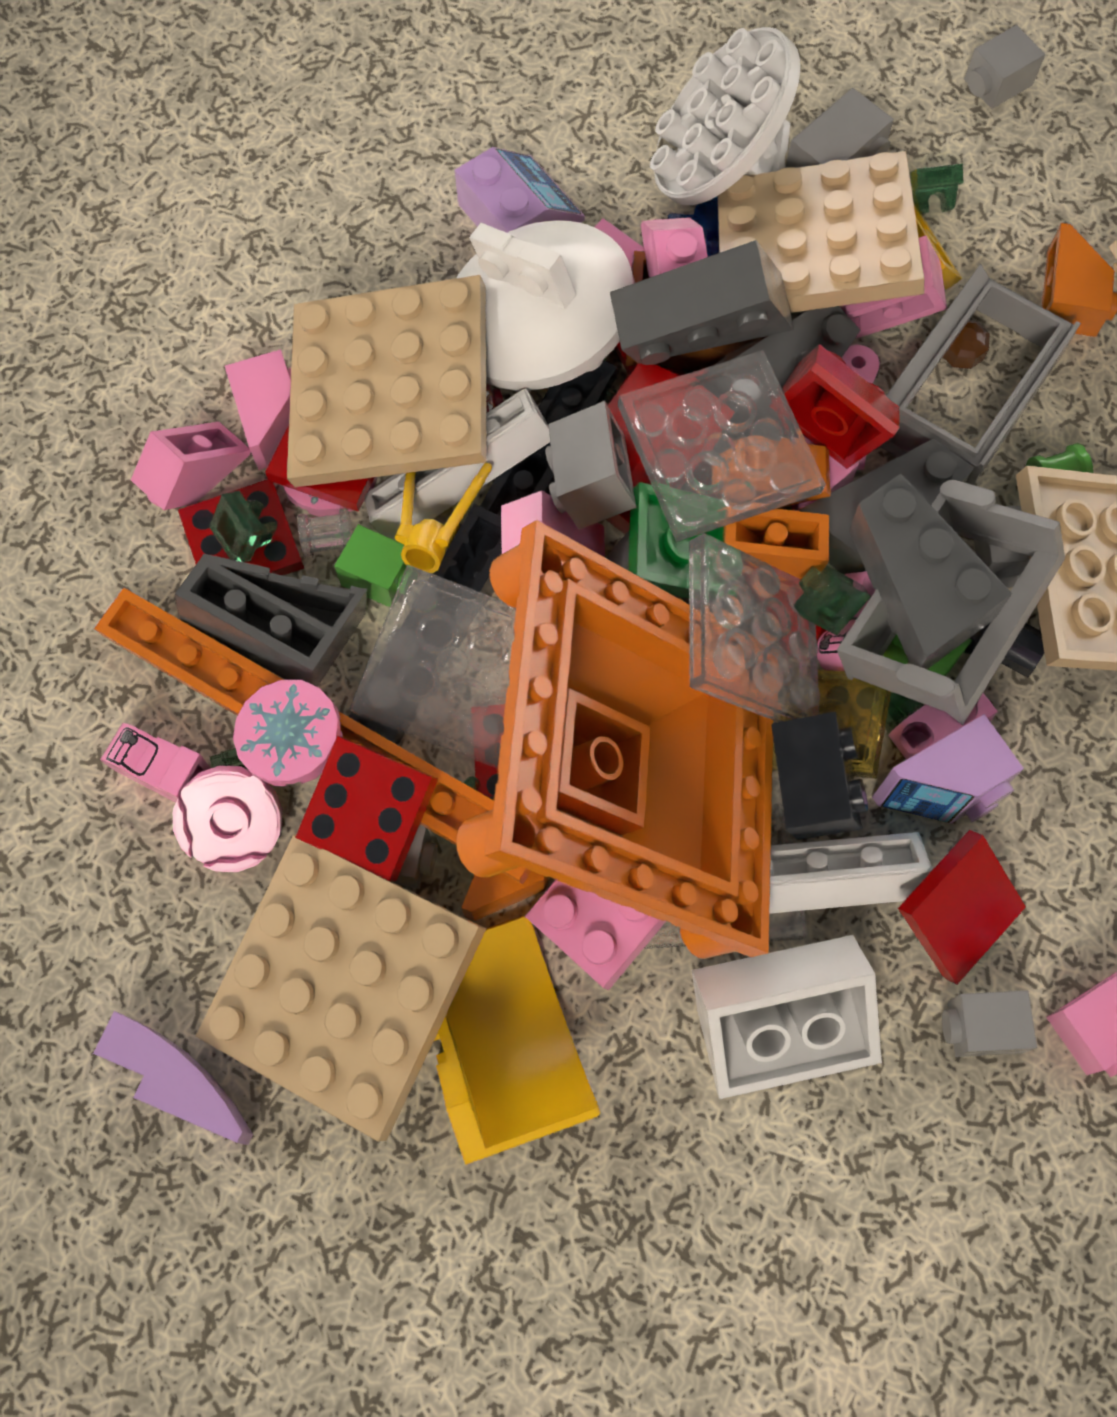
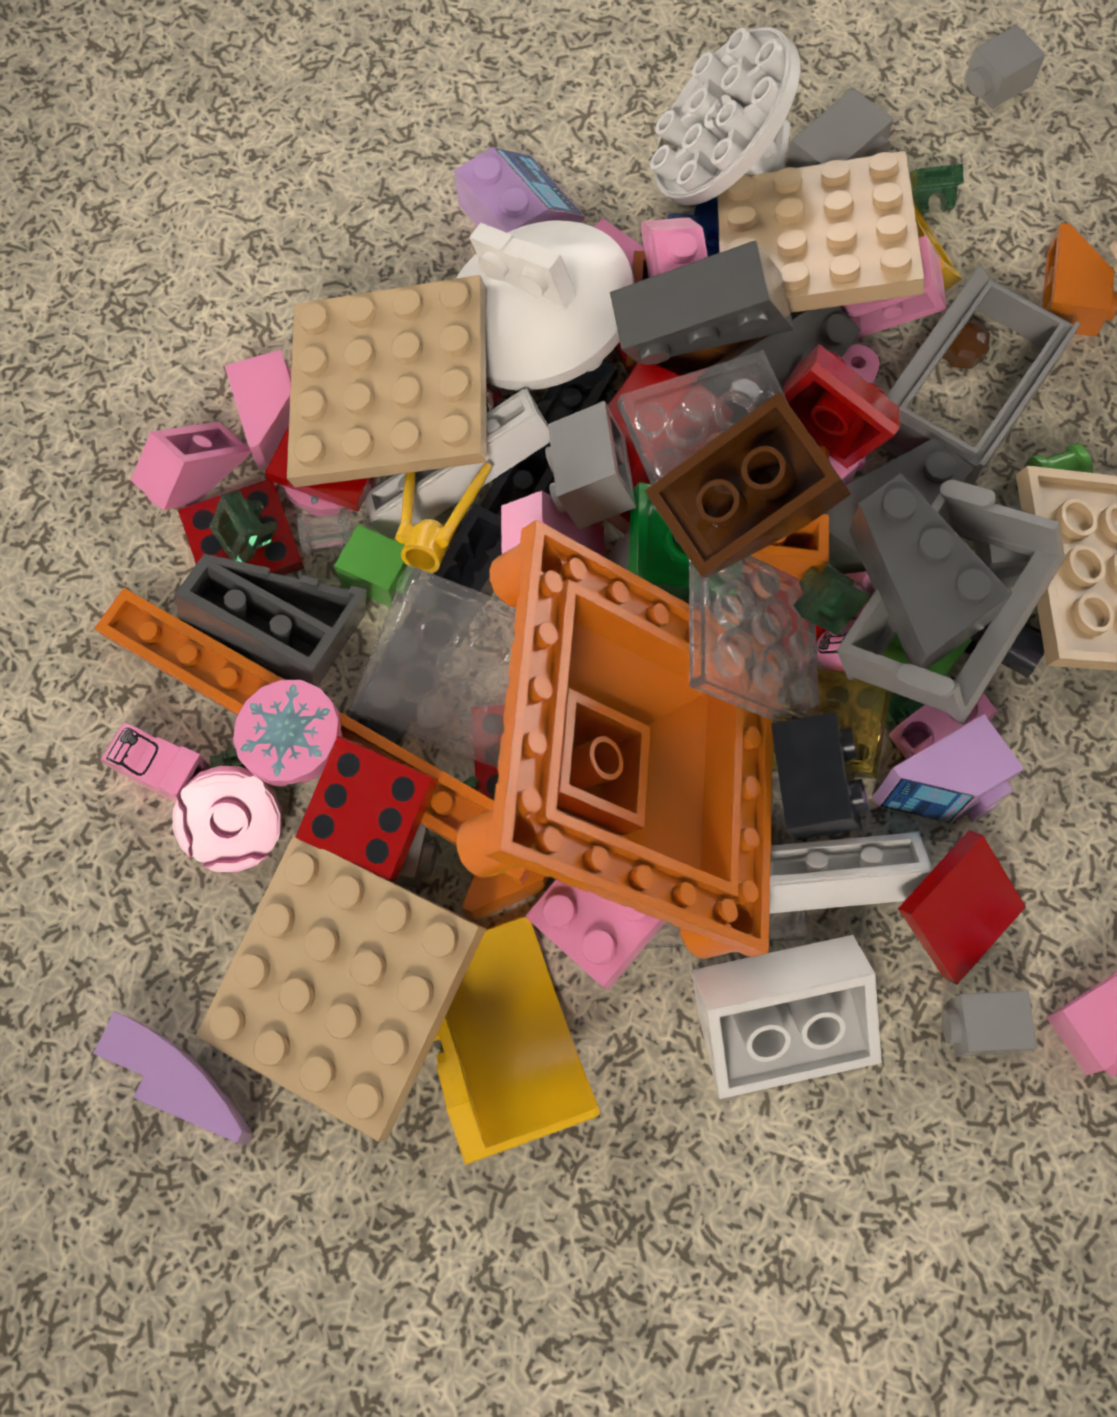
none -> reddish brown slope [644,391,851,579]

